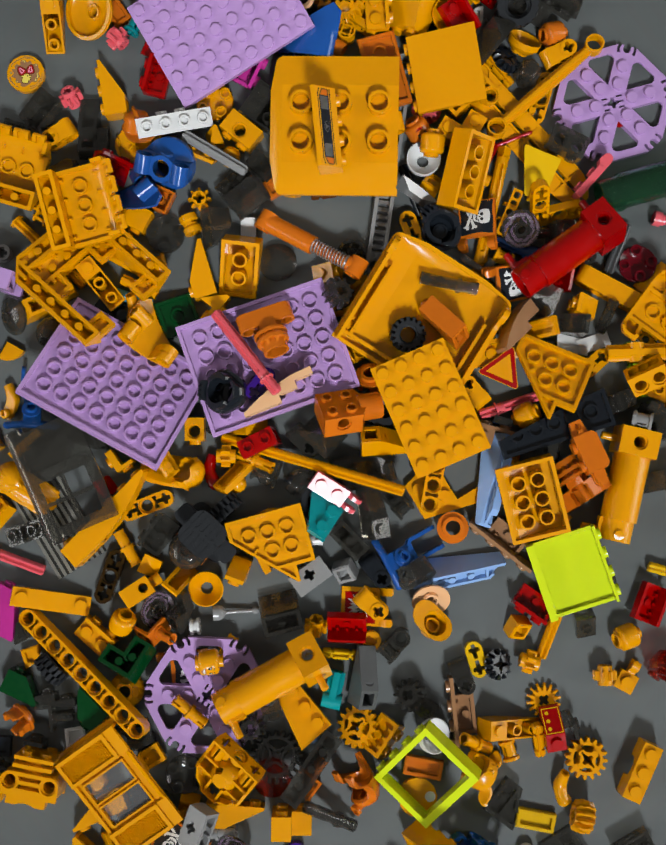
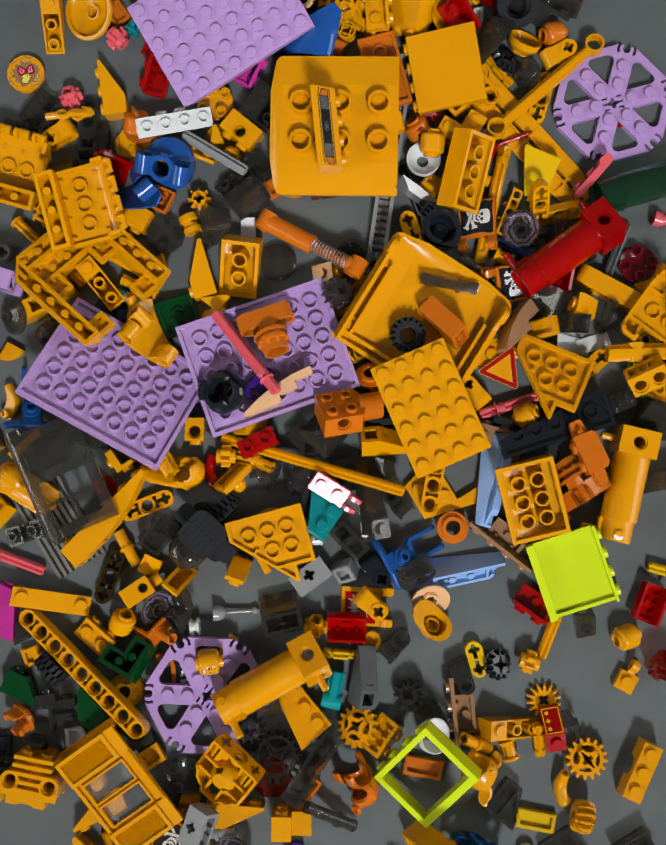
light orange pin [171,694,209,729] -> none
light orange piece [188,571,224,607] -> none
light orange tile [400,777,437,817] -> none
light orange slope [503,614,533,640] -> none
clear smoke brick [543,122,591,164] -> none
light orange gear [592,664,617,686] -> none
light grey bush [631,410,654,430] -> none
none -> light orange animal [45,106,95,122]

